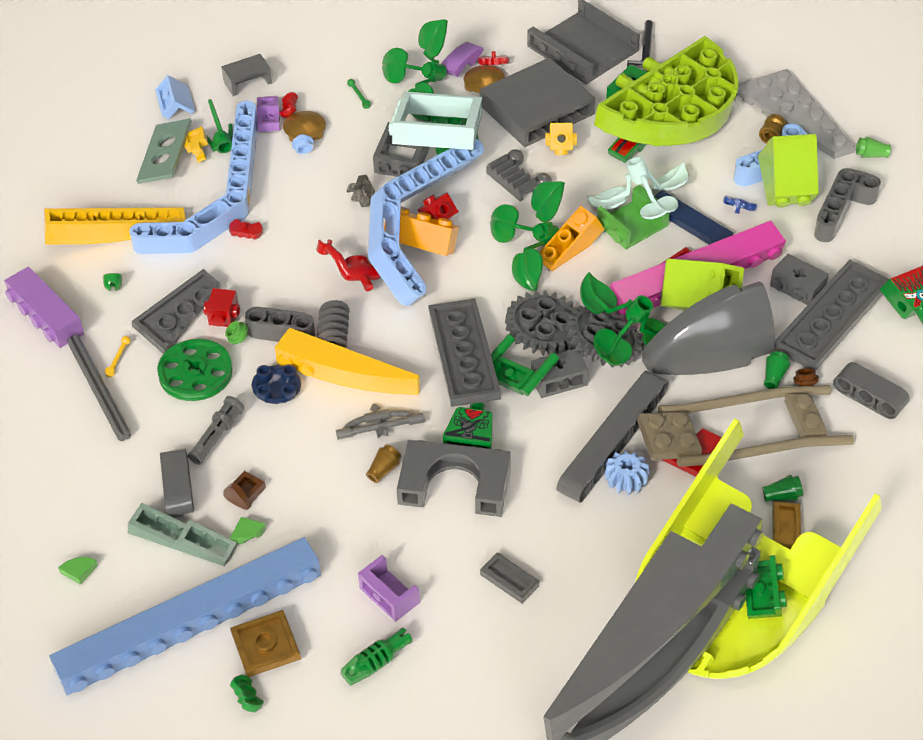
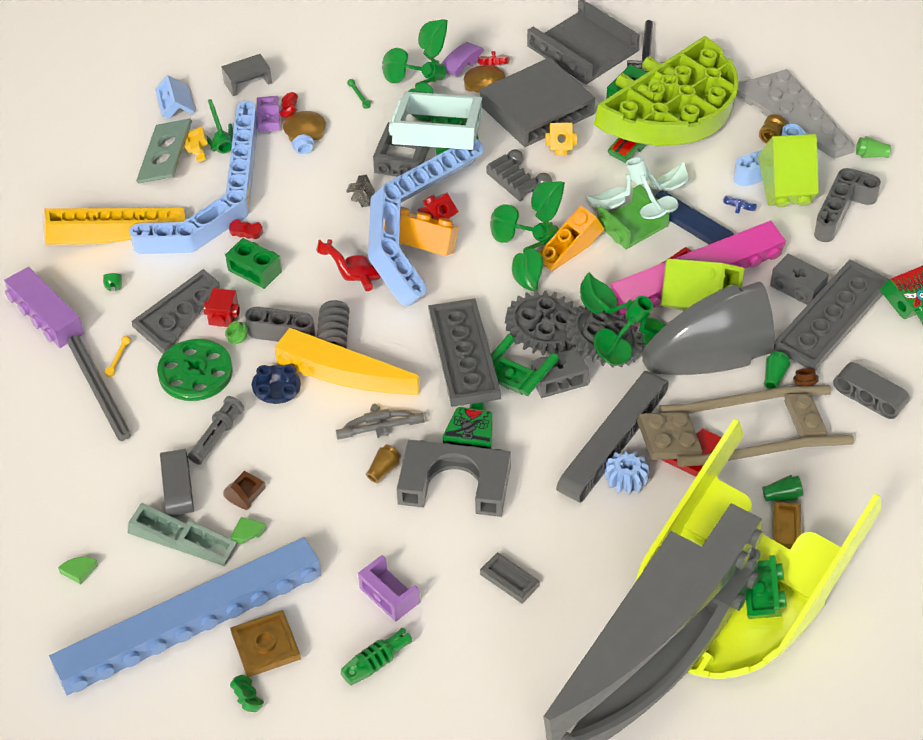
none -> green brick [225,238,282,289]

